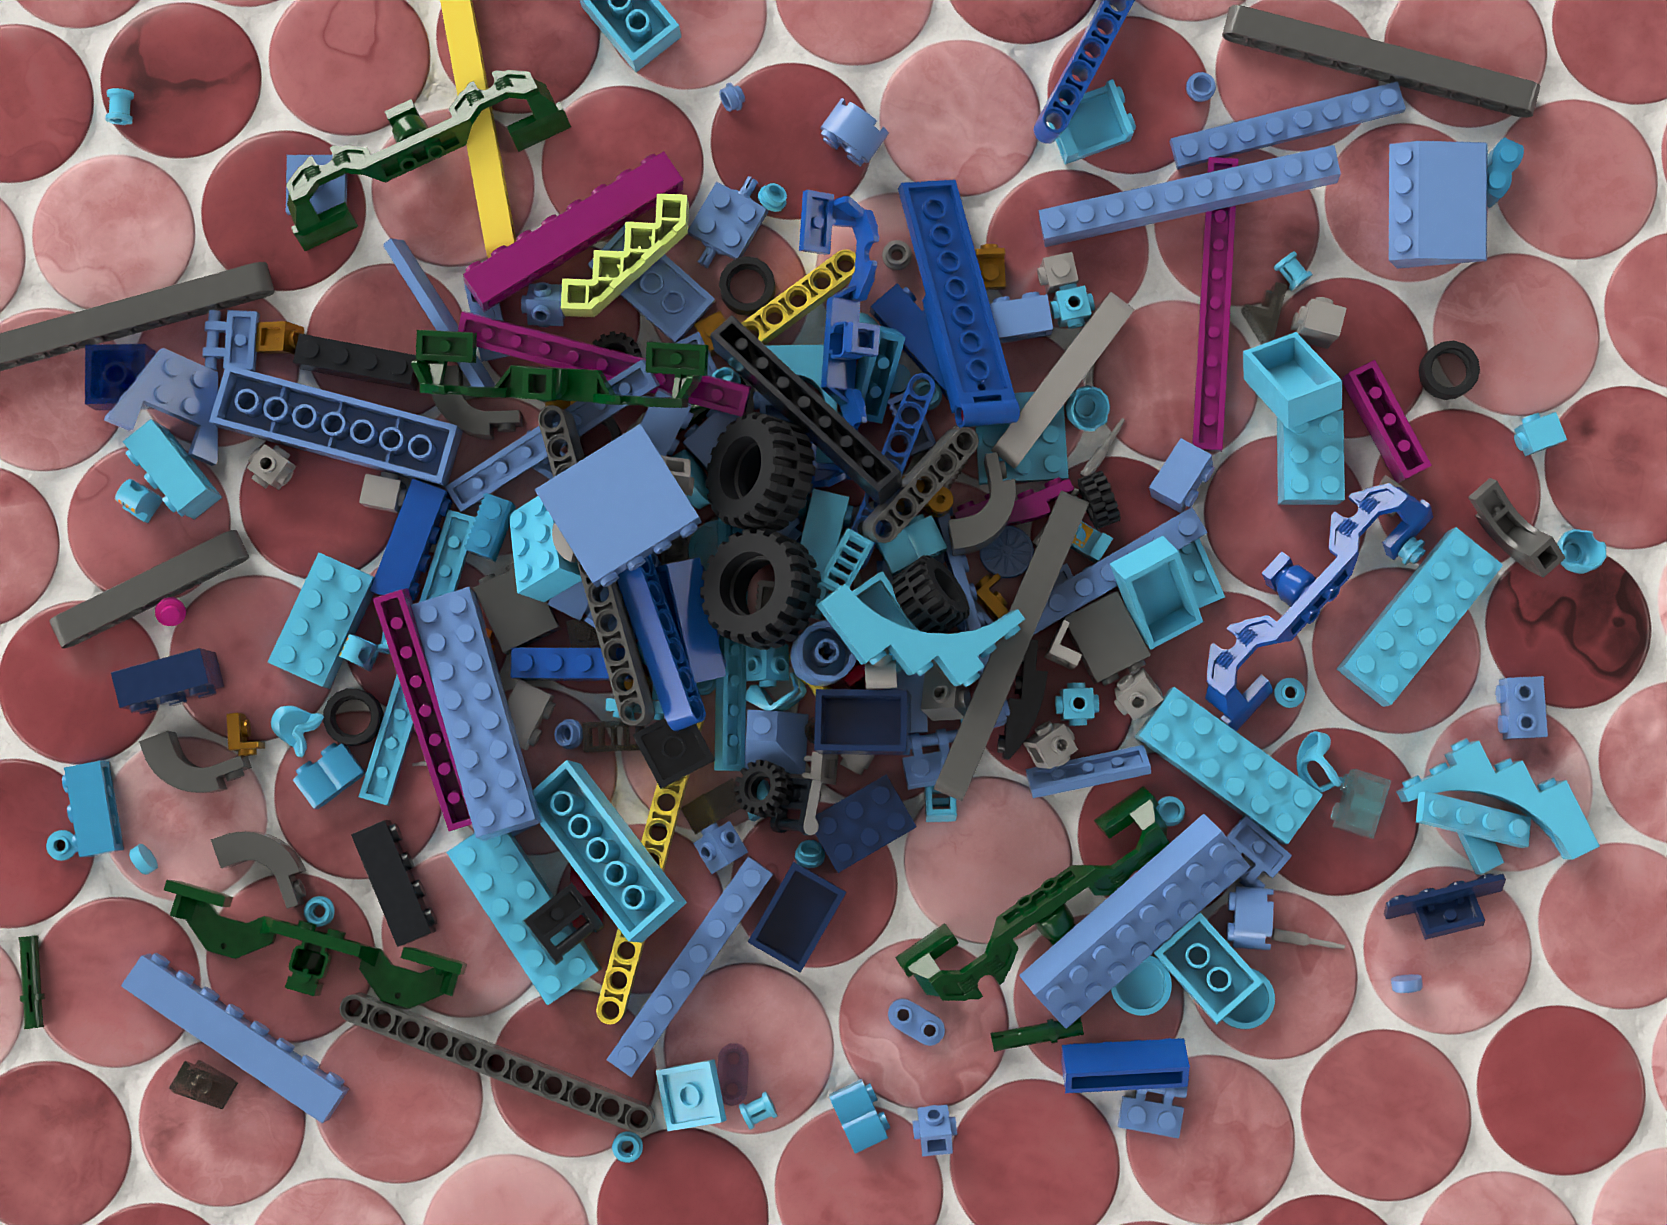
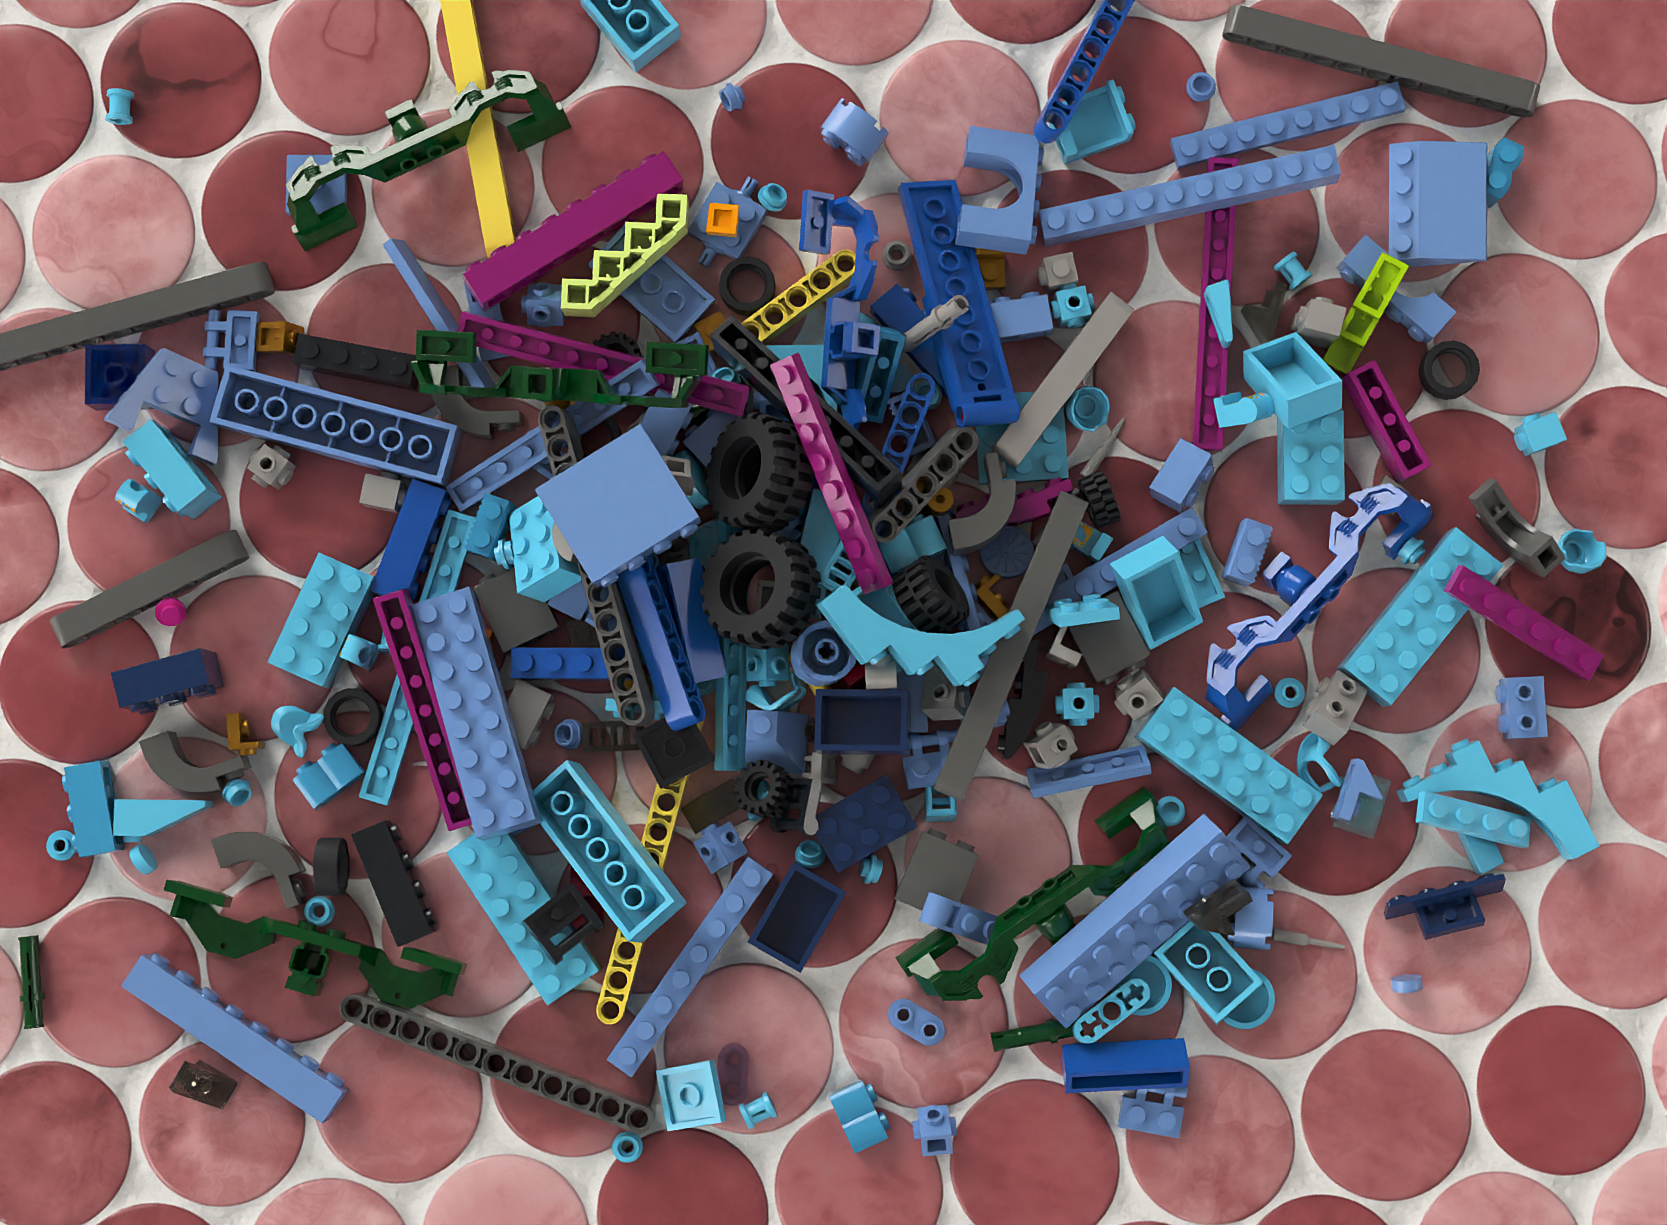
none -> medium azure slope [113,799,214,842]
none -> medium azure plate [222,779,252,807]
none -> black tyre [313,838,349,896]
none -> medium azure plate [494,539,514,570]
none -> light orange plate [706,203,740,237]
none -> magenta plate [770,353,893,594]
none -> medium azure plate [858,854,883,884]
none -> dark grey brick [894,828,979,910]
none -> light grey pin [902,294,969,352]
none -> medium blue plate [919,892,998,945]
none -> medium blue arch [955,126,1044,255]
none -> medium azure plate [1045,594,1120,627]
none -> medium azure beam [1072,978,1150,1044]
none -> clear smoke slope [1183,879,1253,936]
none -> medium azure slope [1203,280,1233,348]
none -> medium azure leg [1213,392,1274,428]
none -> medium blue brick [1221,518,1273,587]
none -> light grey brick [1303,670,1368,746]
none -> lime slope [1323,252,1409,375]
none -> medium blue slope [1332,758,1383,821]
none -> medium blue arch [1336,234,1456,344]
none -> magenta plate [1444,565,1604,681]

